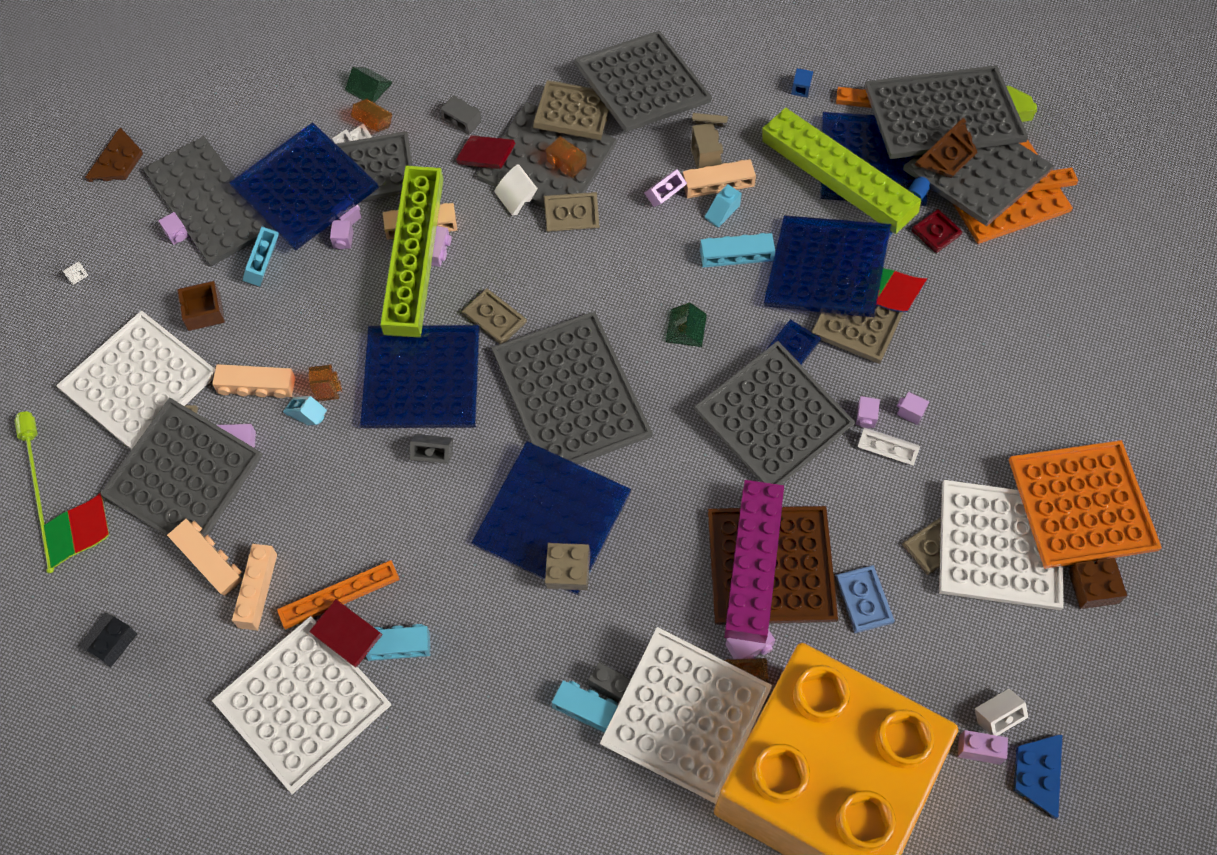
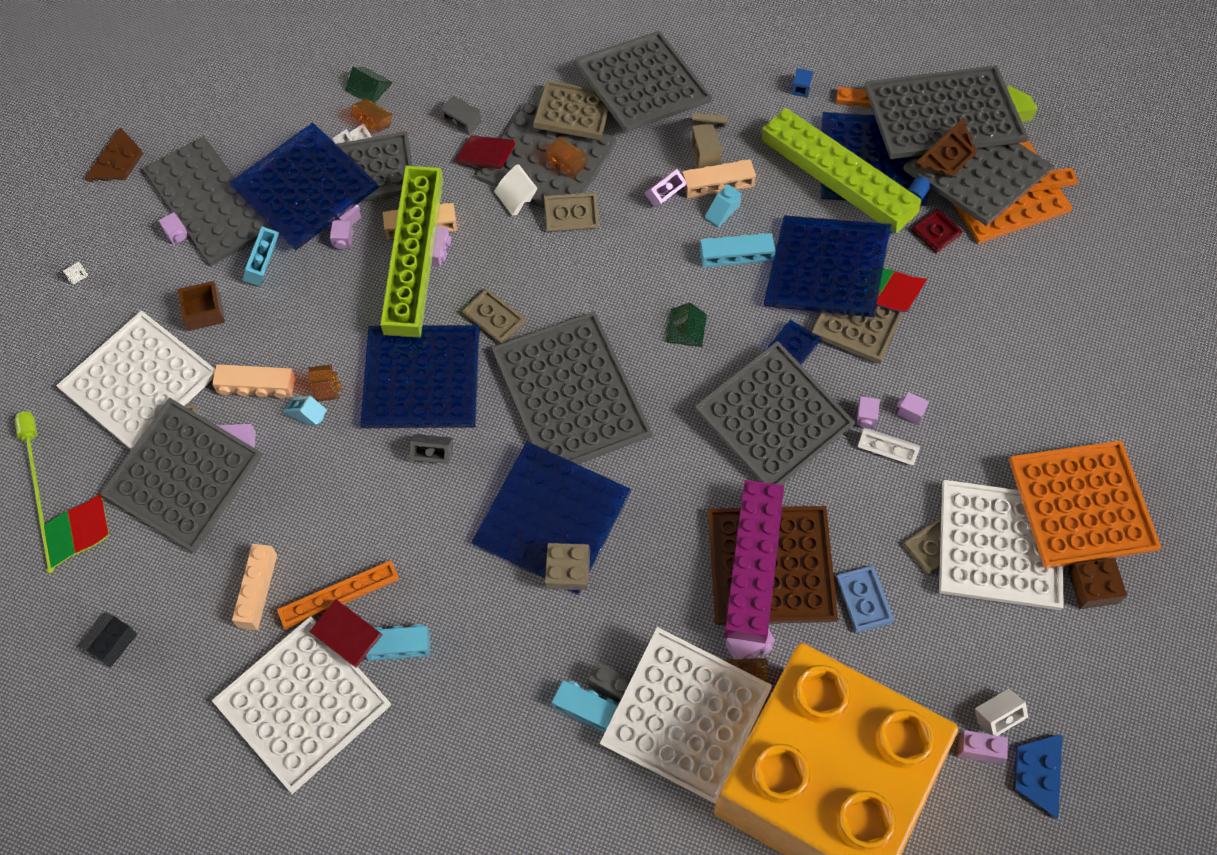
light nougat brick [167,519,243,596] -> none

